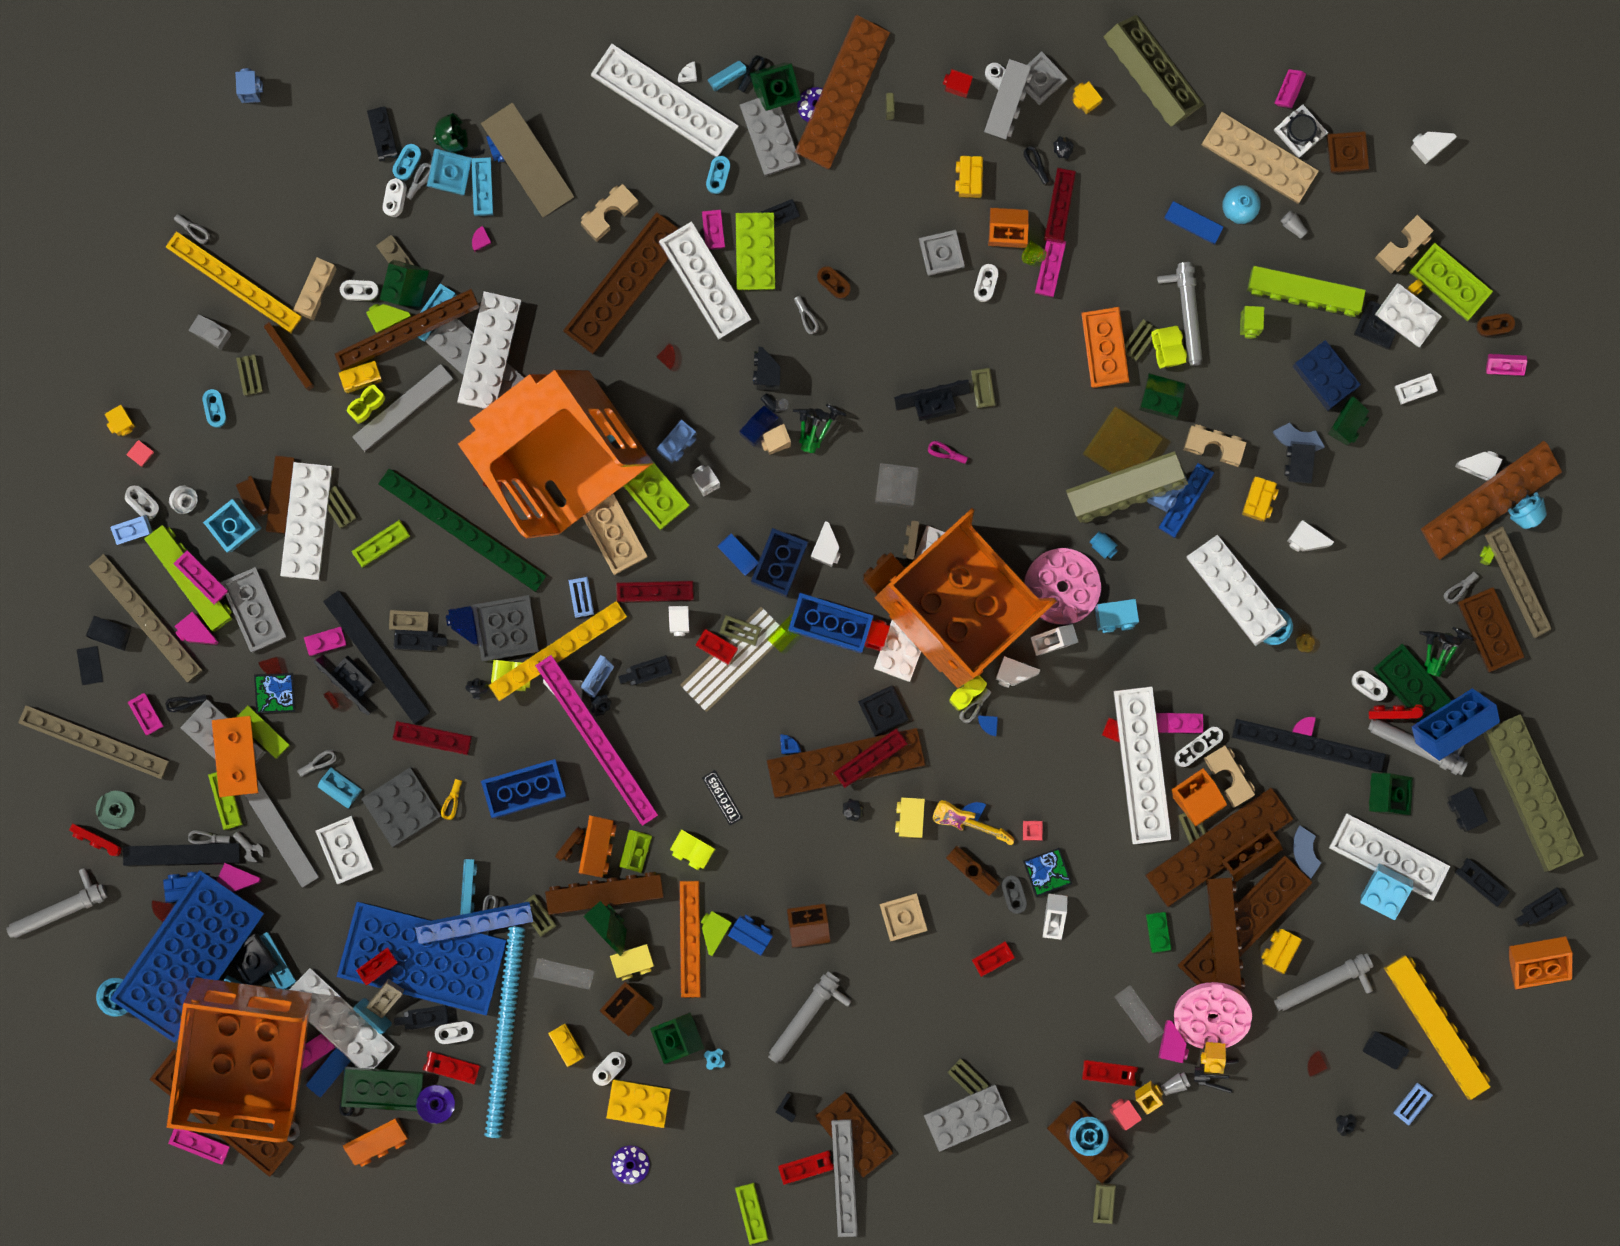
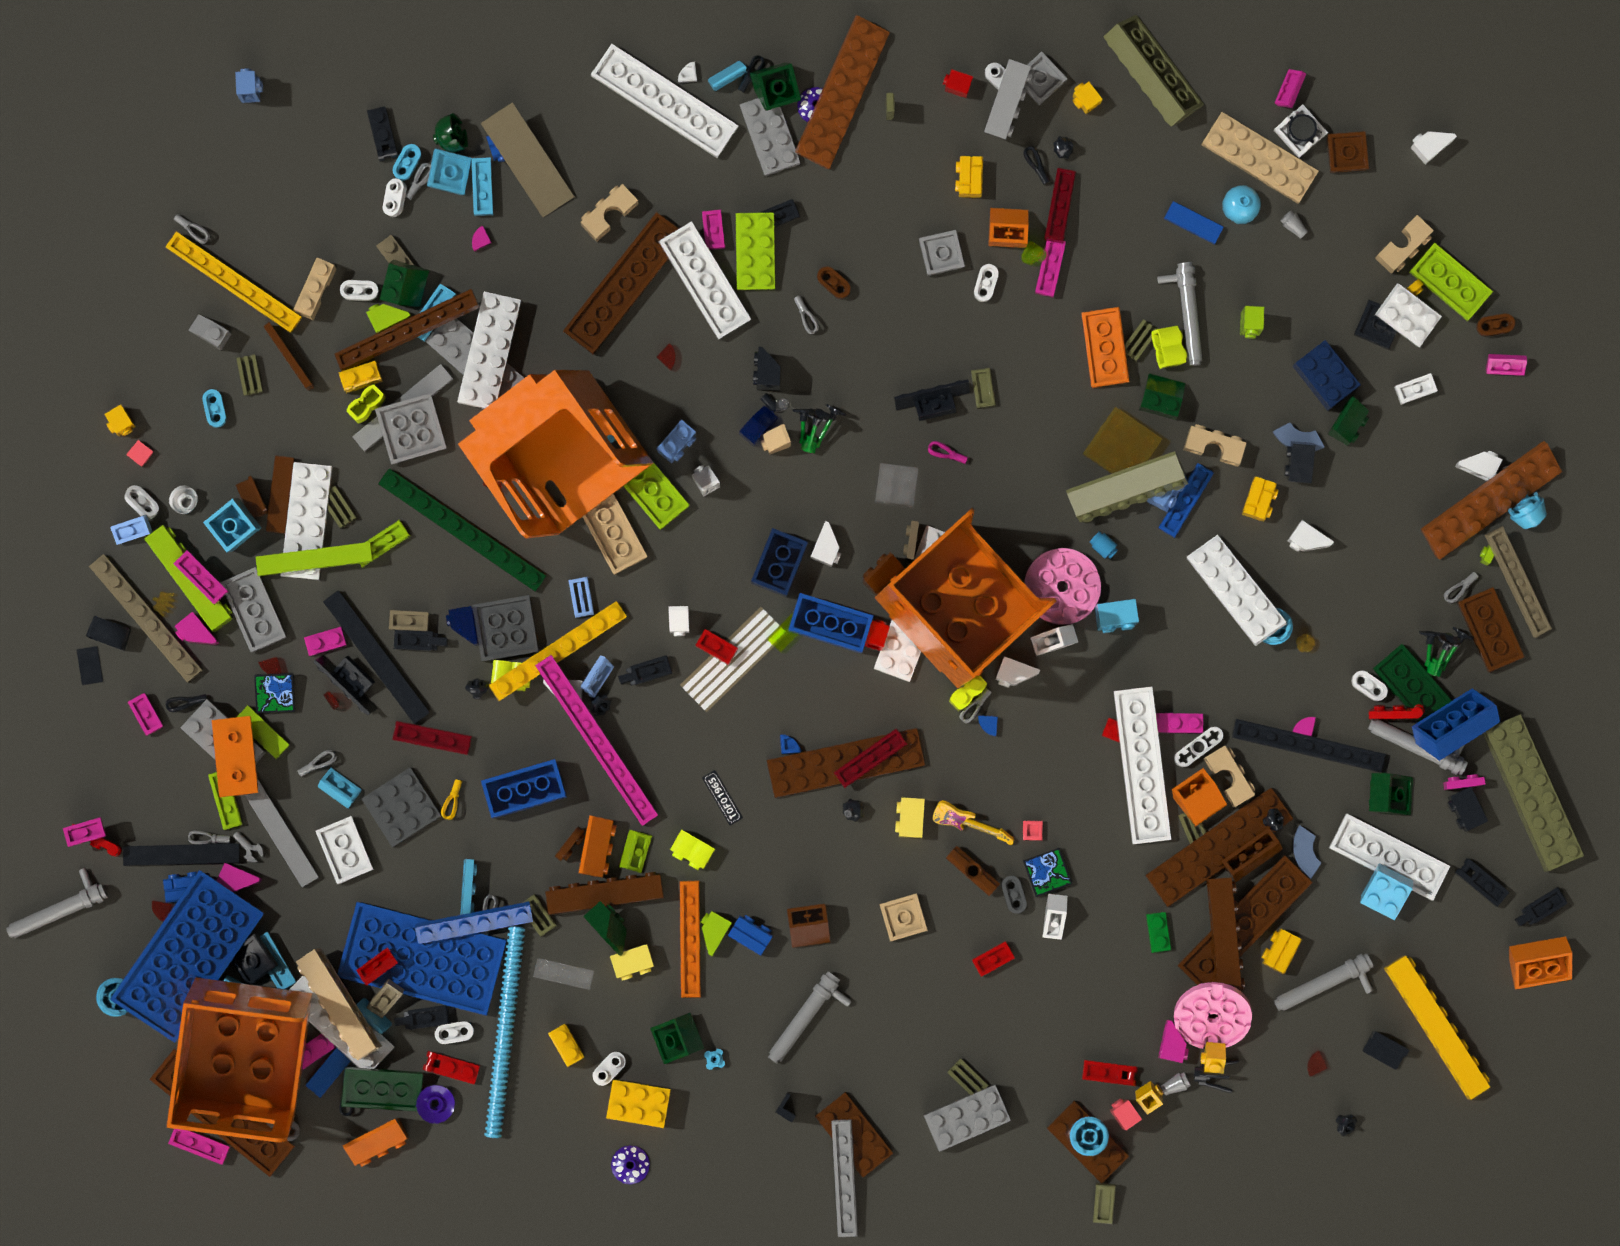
dark tan plate [18,705,169,779] -> none
sand green plate [96,790,136,829] -> none
reddish brown slope [599,982,655,1036] -> none
dark red tile [616,581,694,602] -> none
medium azure plate [706,156,730,194] -> none
blue slope [717,533,758,576] -> none
olive tile [719,615,762,646] -> none
lime tile [735,1183,769,1245] -> none
red plate [778,1150,834,1185] -> none
black tile [858,685,909,736] -> none
blue tile [962,802,986,821] -> none
clear plate [1114,985,1164,1044] -> none
lime brick [1247,266,1366,317] -> none
light blue tile [1393,1083,1433,1125] -> none
none -> dark pink plate [63,817,106,847]
none -> clear yellow piece [153,592,175,617]
none -> lime tile [256,542,373,576]
none -> tan brick [296,948,382,1060]
none -> light grey plate [375,393,446,464]
none -> black piece [1263,808,1284,831]
none -> dark pink plate [1443,774,1485,790]

